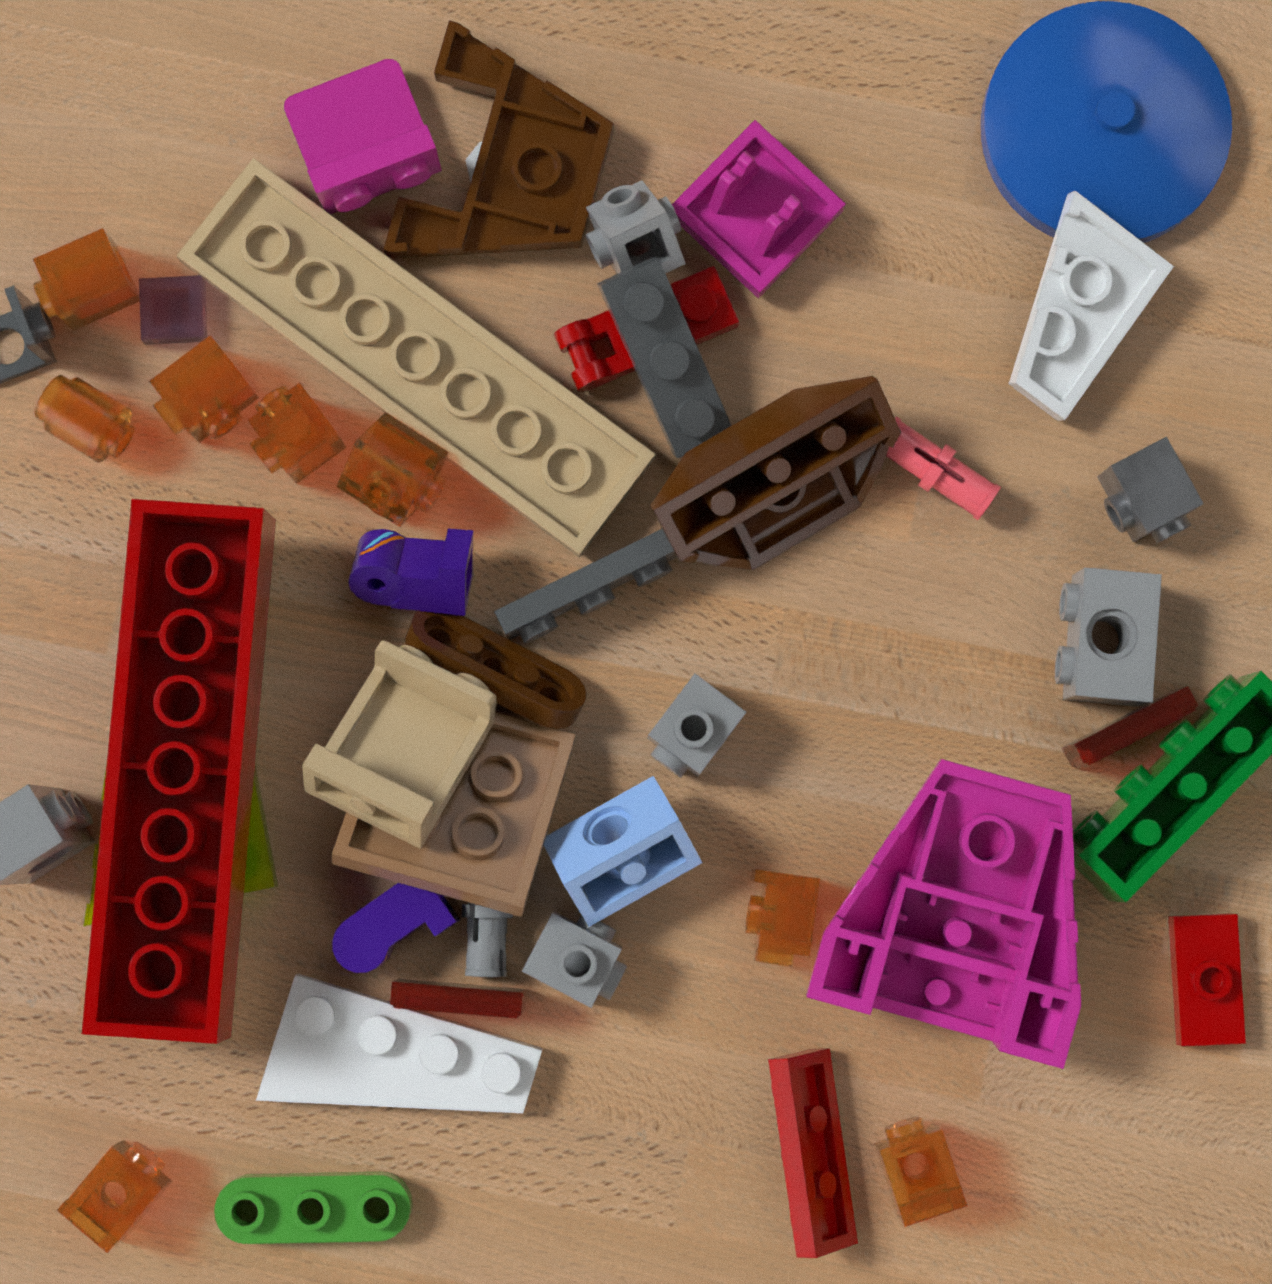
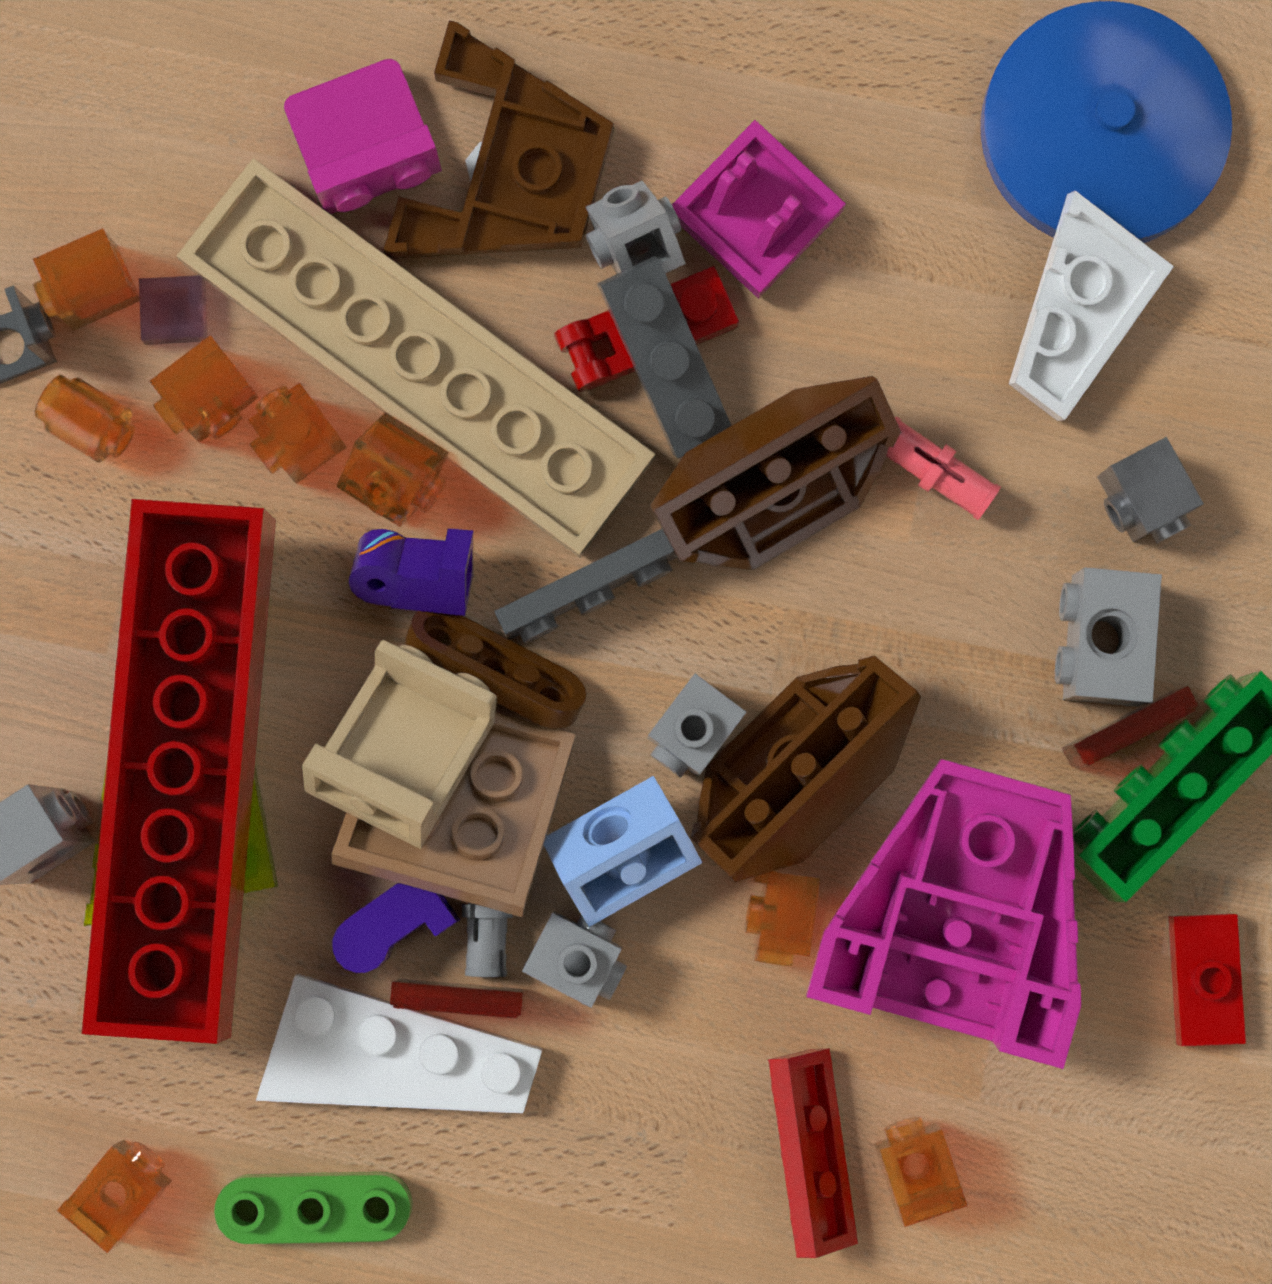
none -> reddish brown wedge [691,655,921,882]

